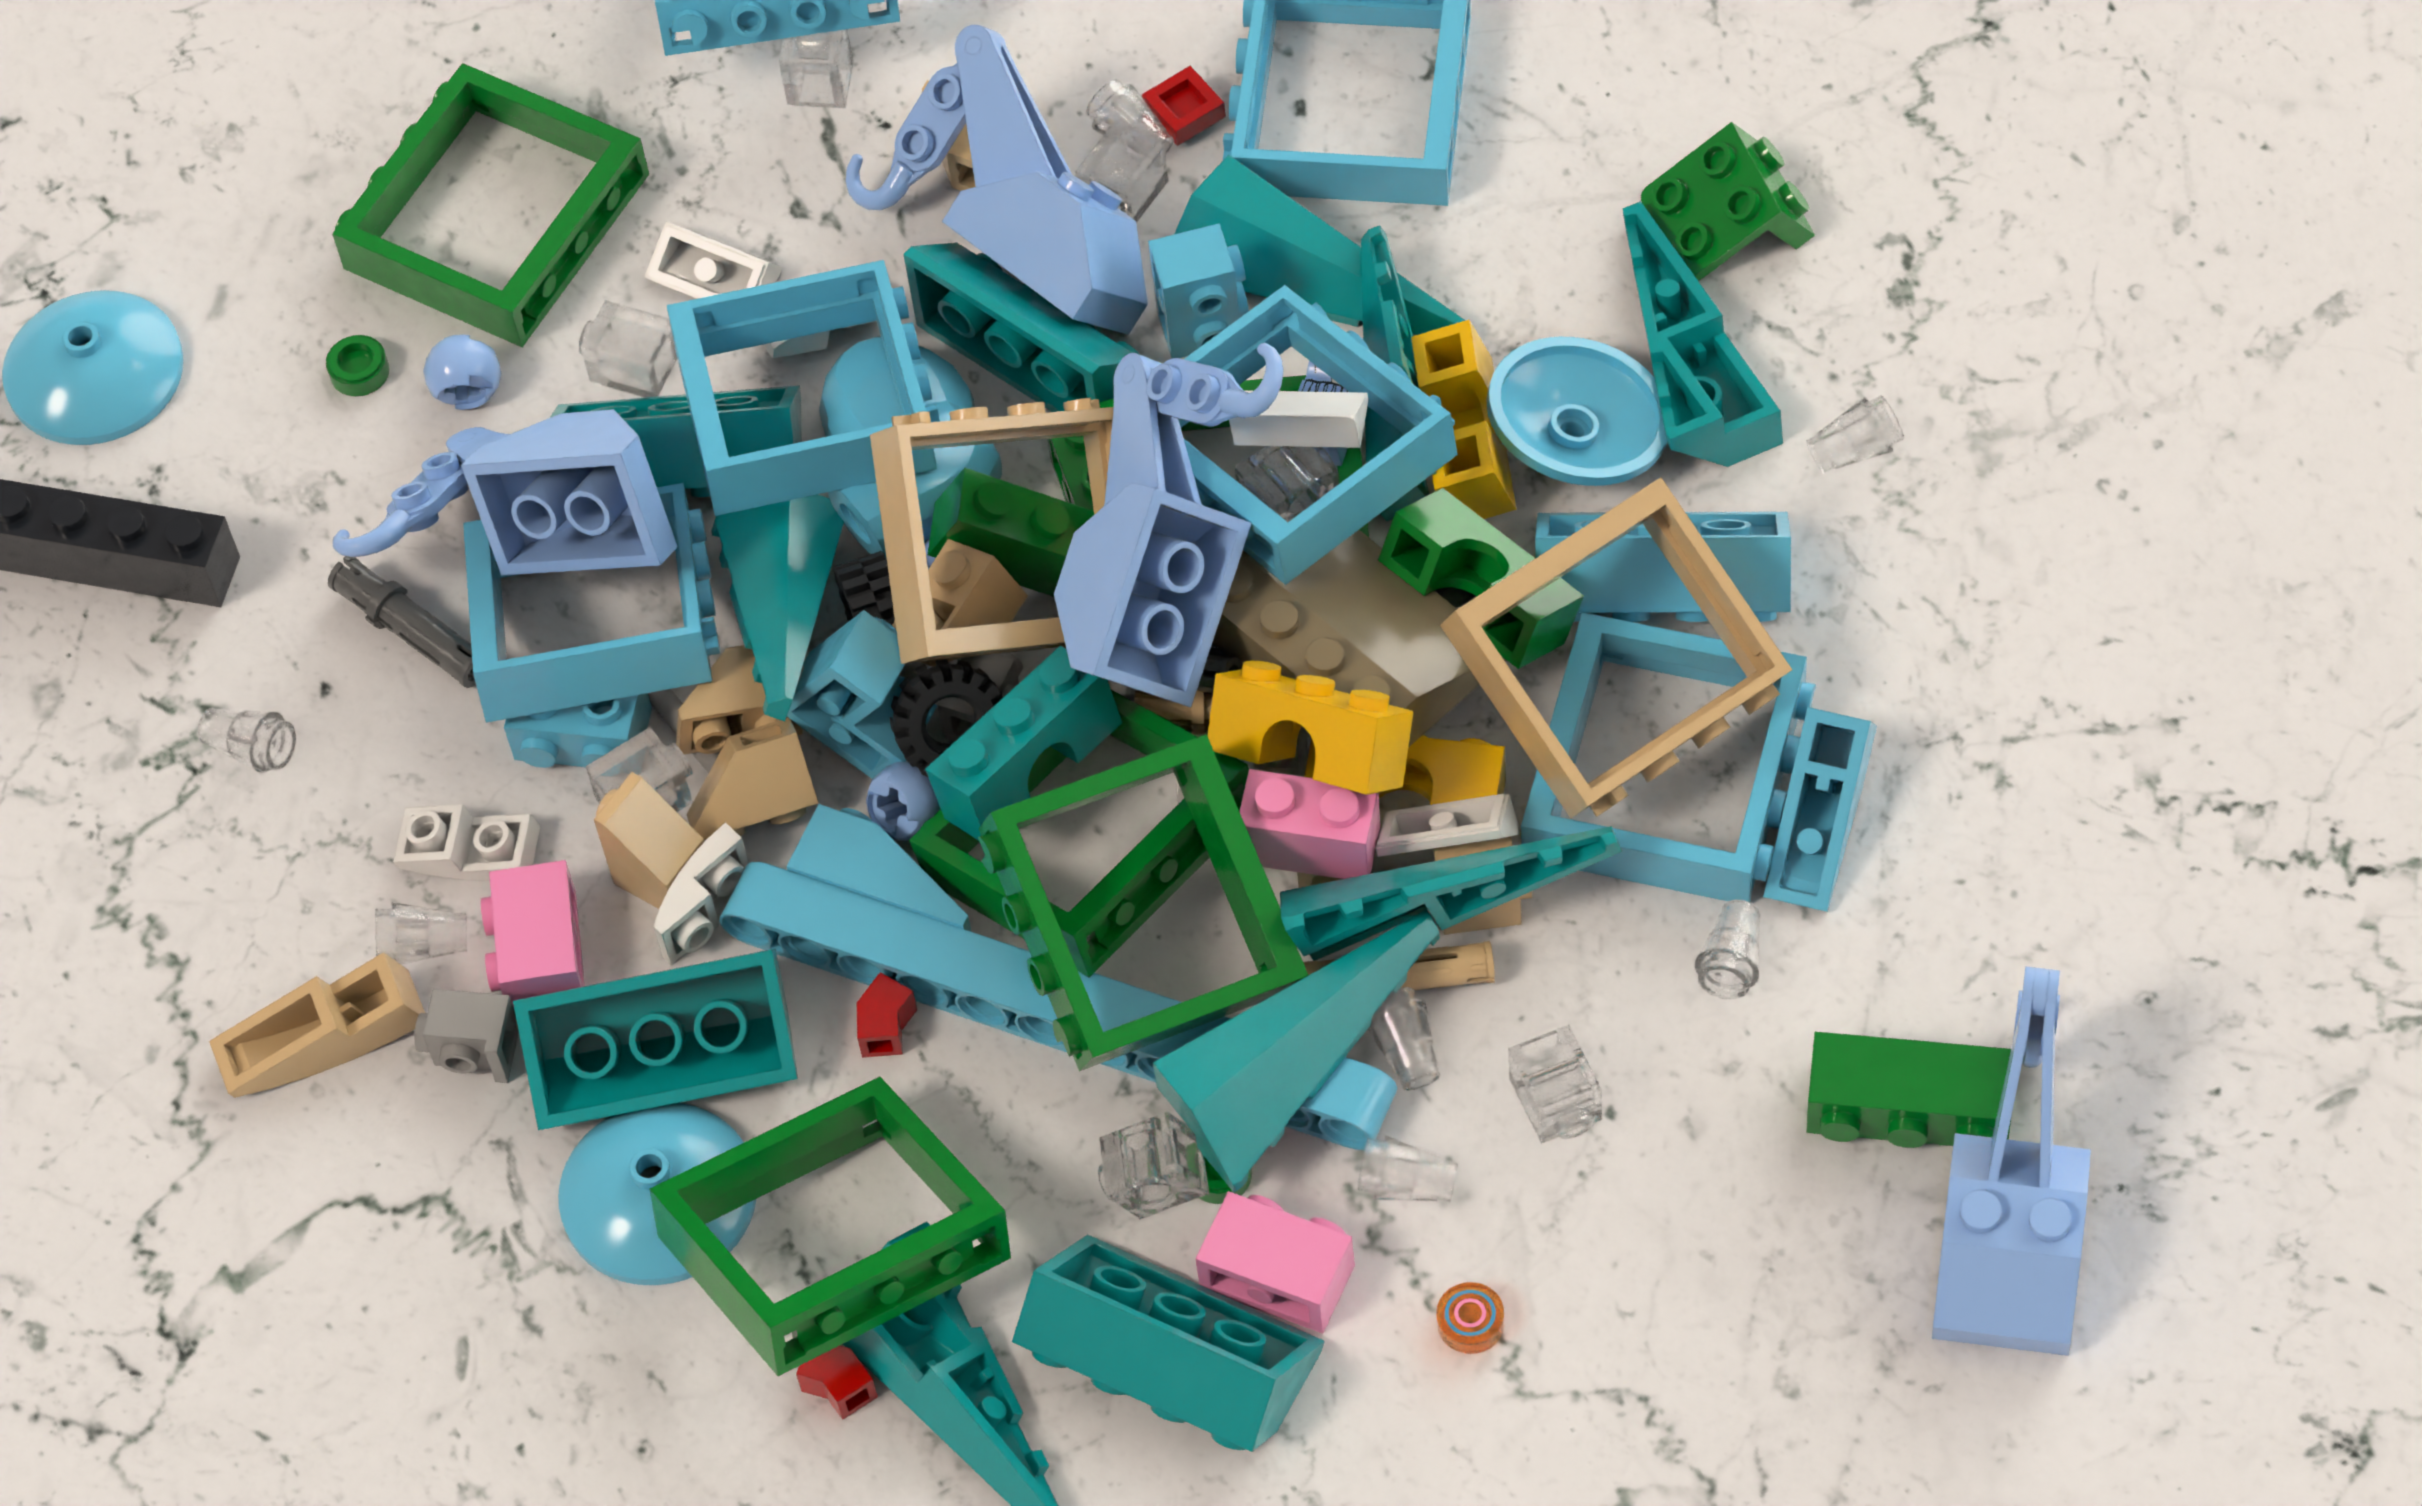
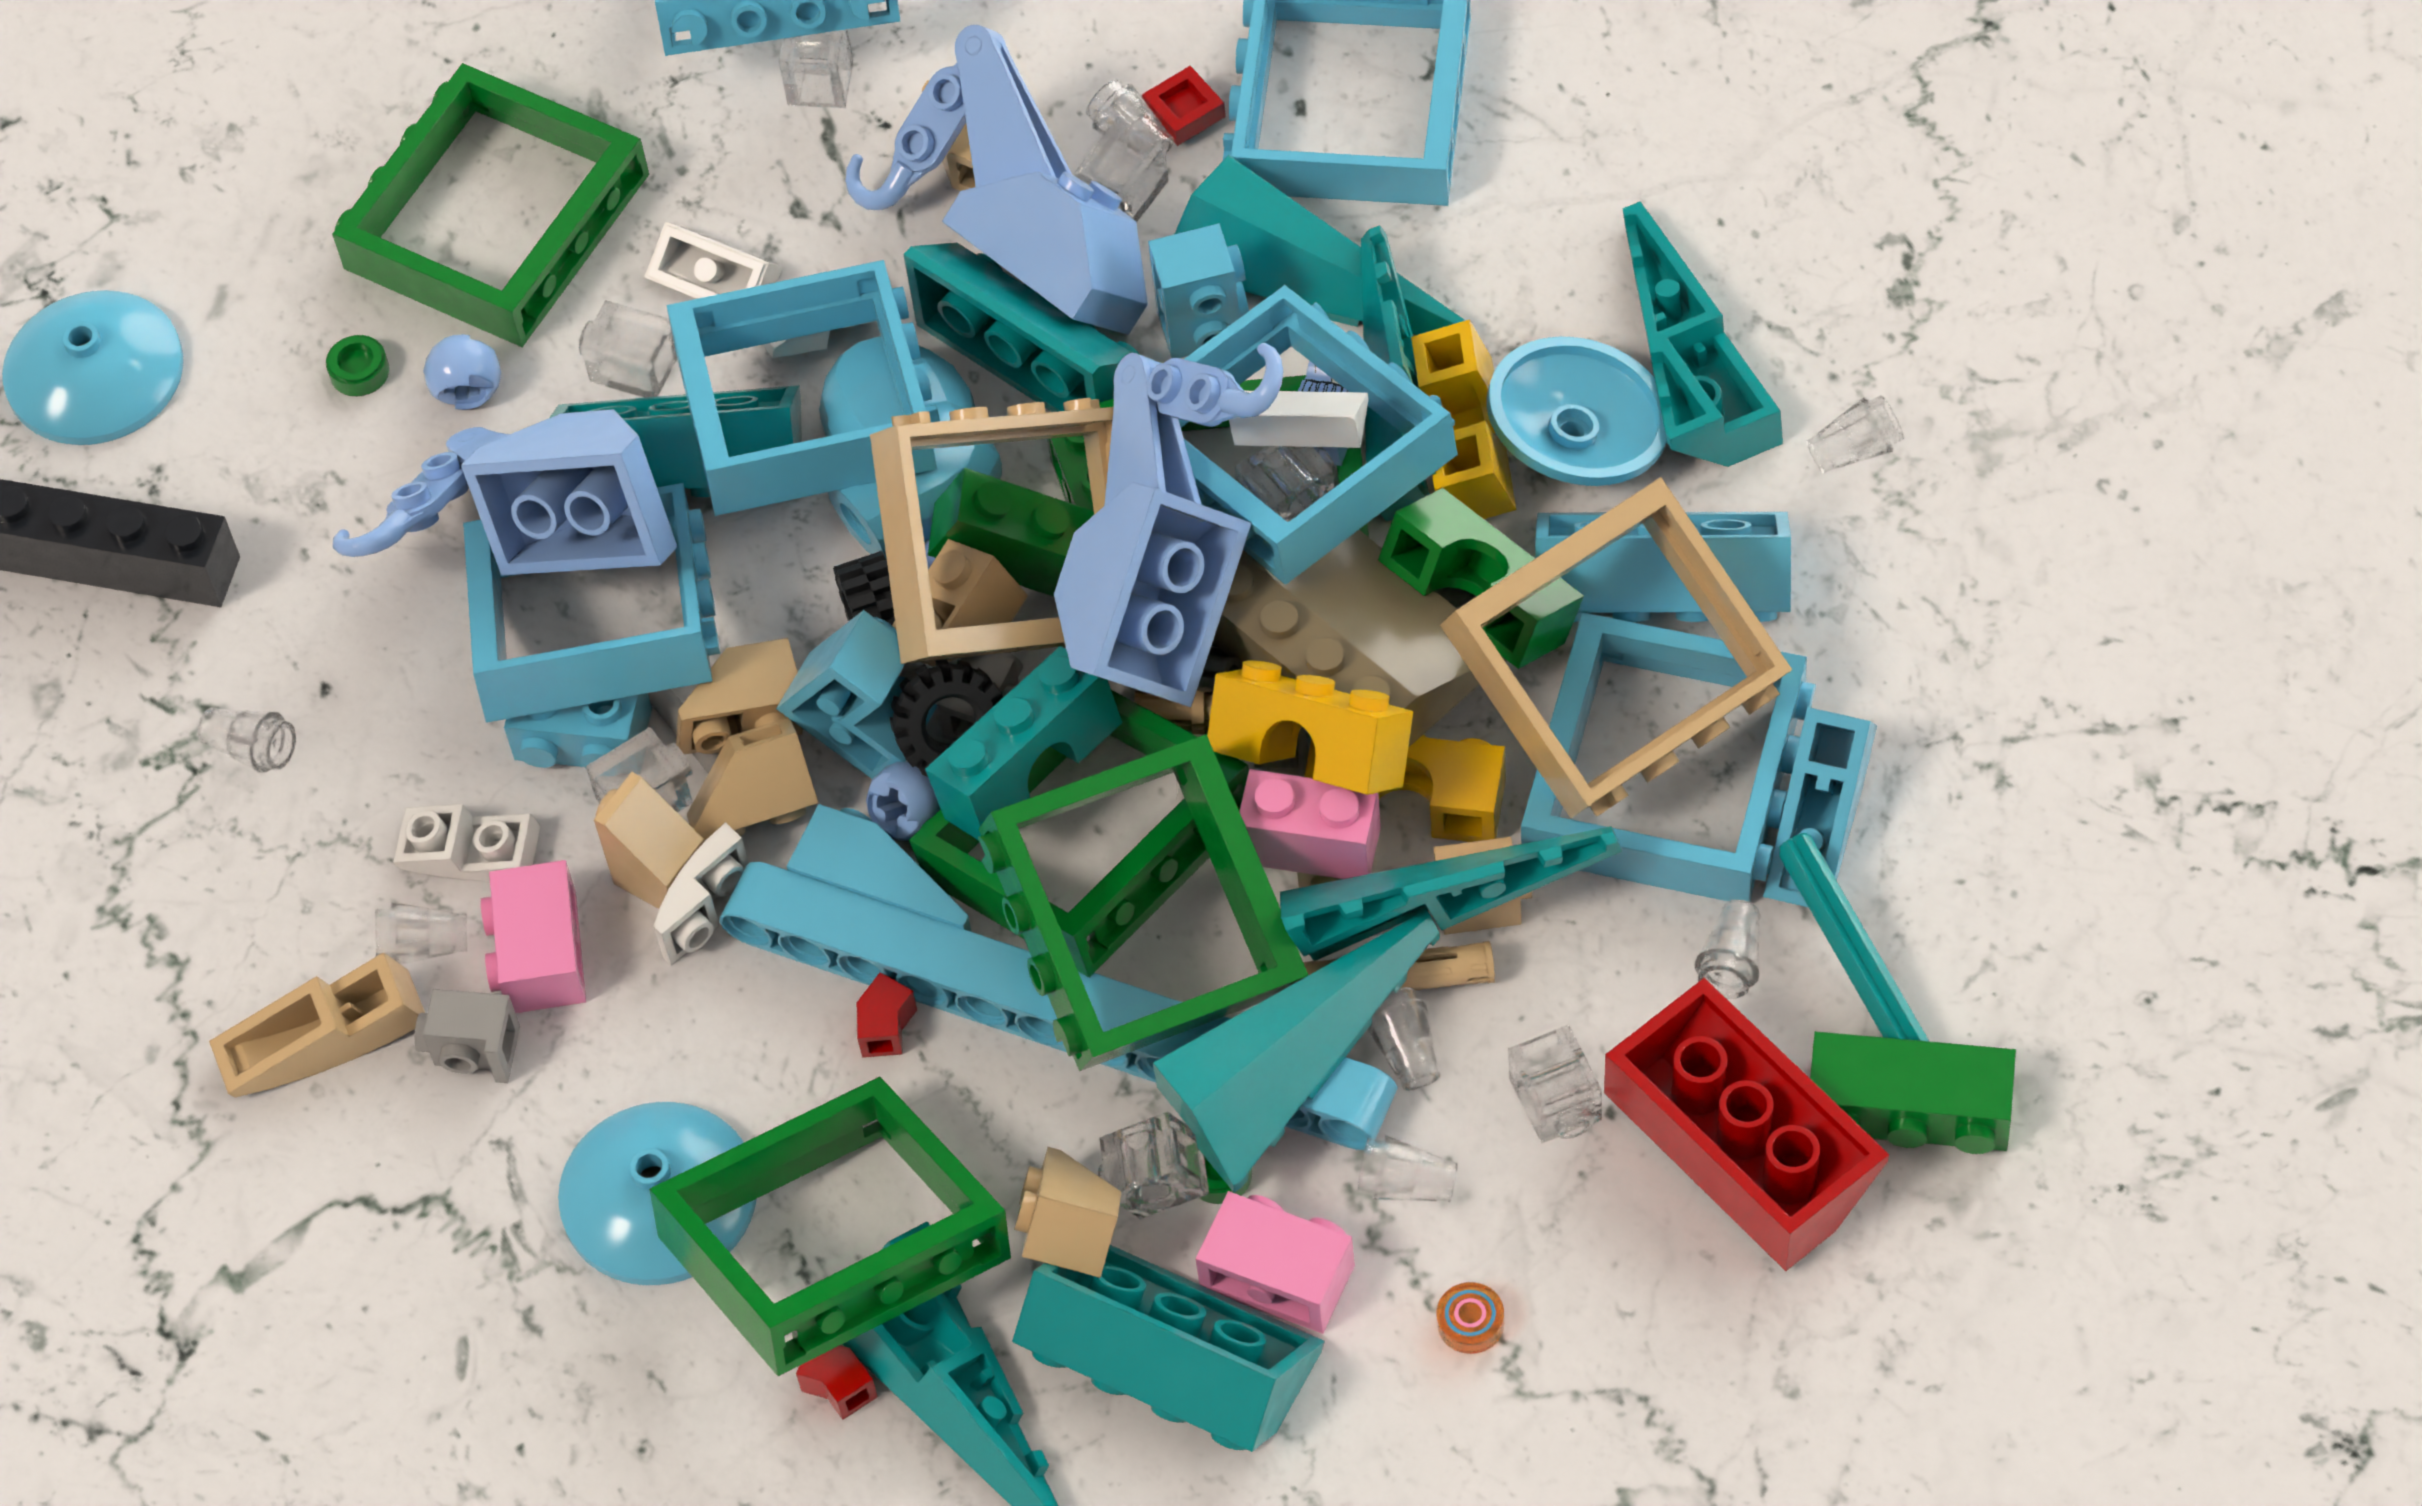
dark grey pin [328,556,475,688] -> none
teal slope [513,948,798,1131] -> none
teal wedge [711,494,844,722] -> none
white slope [1375,793,1520,857] -> none
green bracket [1641,122,1815,281] -> none
light blue slope [1932,966,2091,1356] -> none
none -> tan slope [1014,1147,1121,1278]
none -> red slope [1604,977,1889,1271]
none -> teal axle [1779,833,1930,1042]

